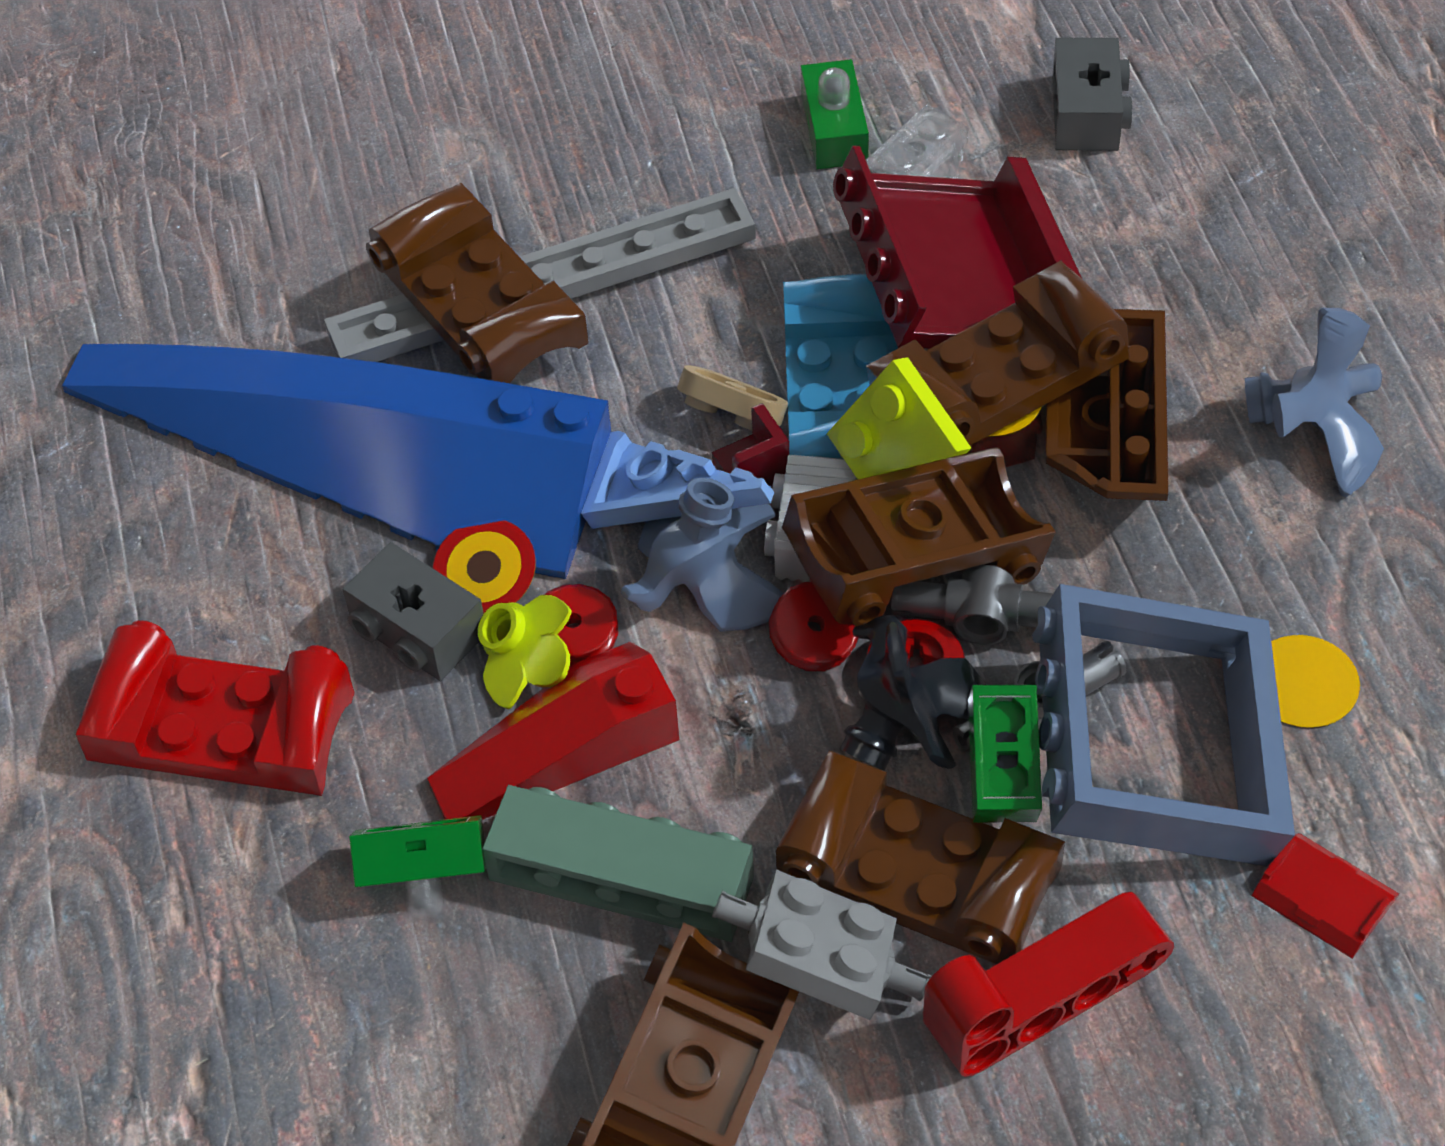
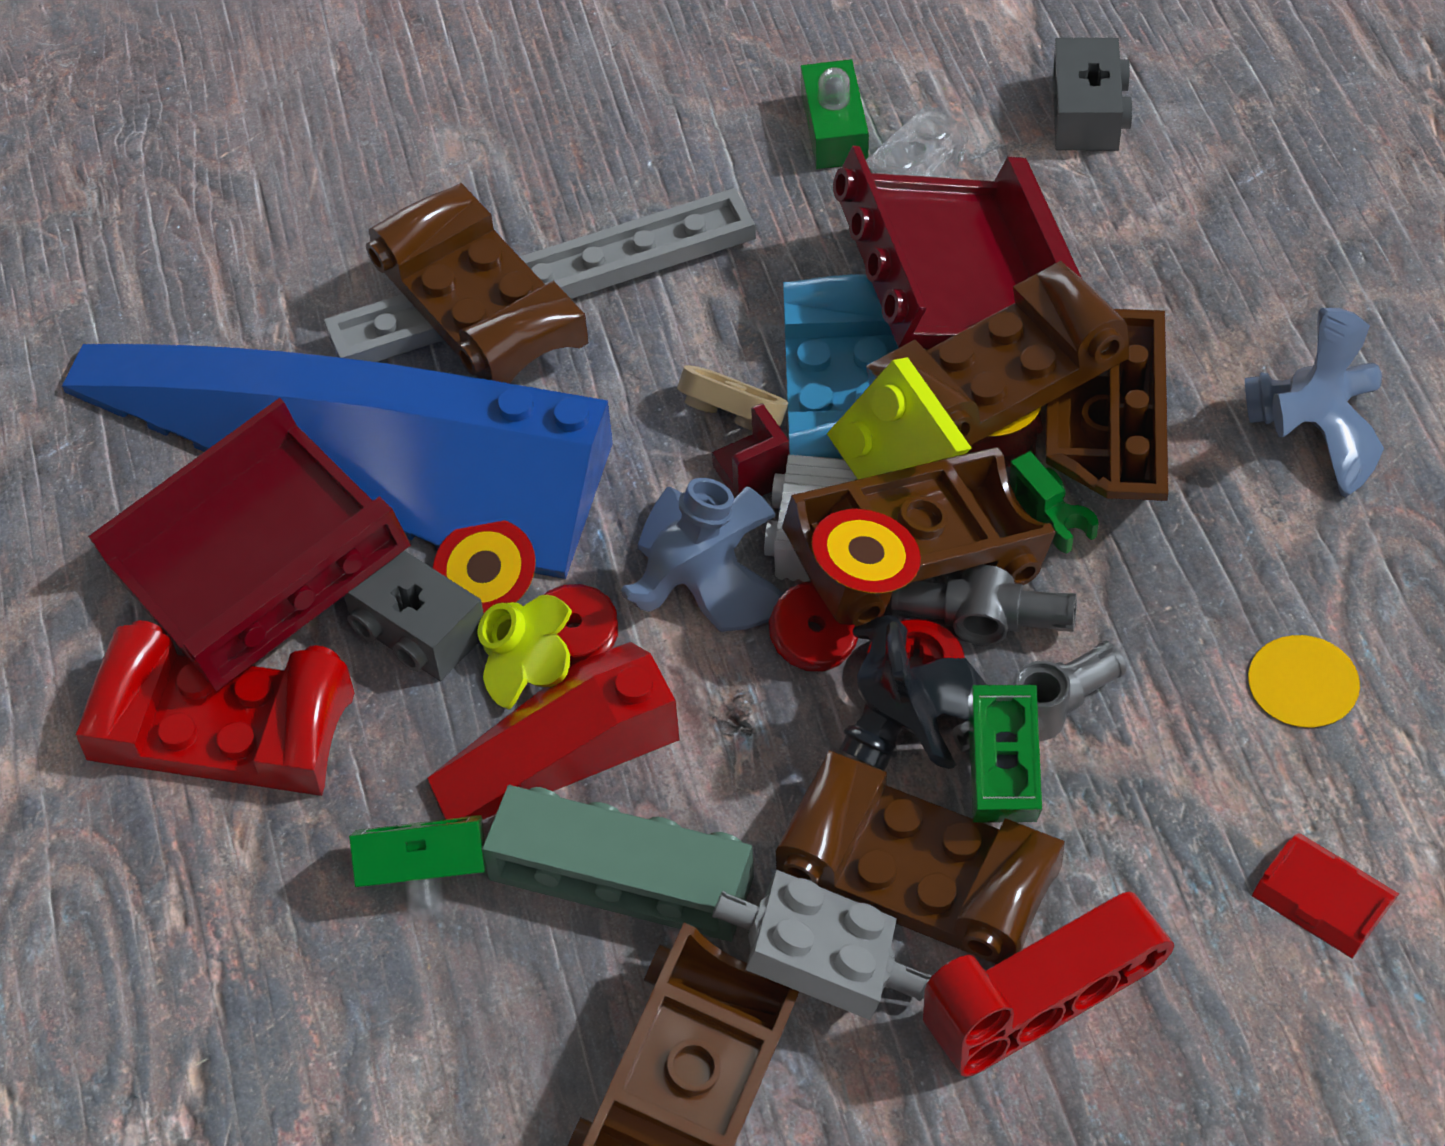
light blue wing [581,431,774,529] -> none
sand blue window [1032,584,1295,866] -> none
none -> dark red panel [88,398,411,692]
none -> sticker [812,509,921,593]
none -> green plate [1009,451,1099,554]

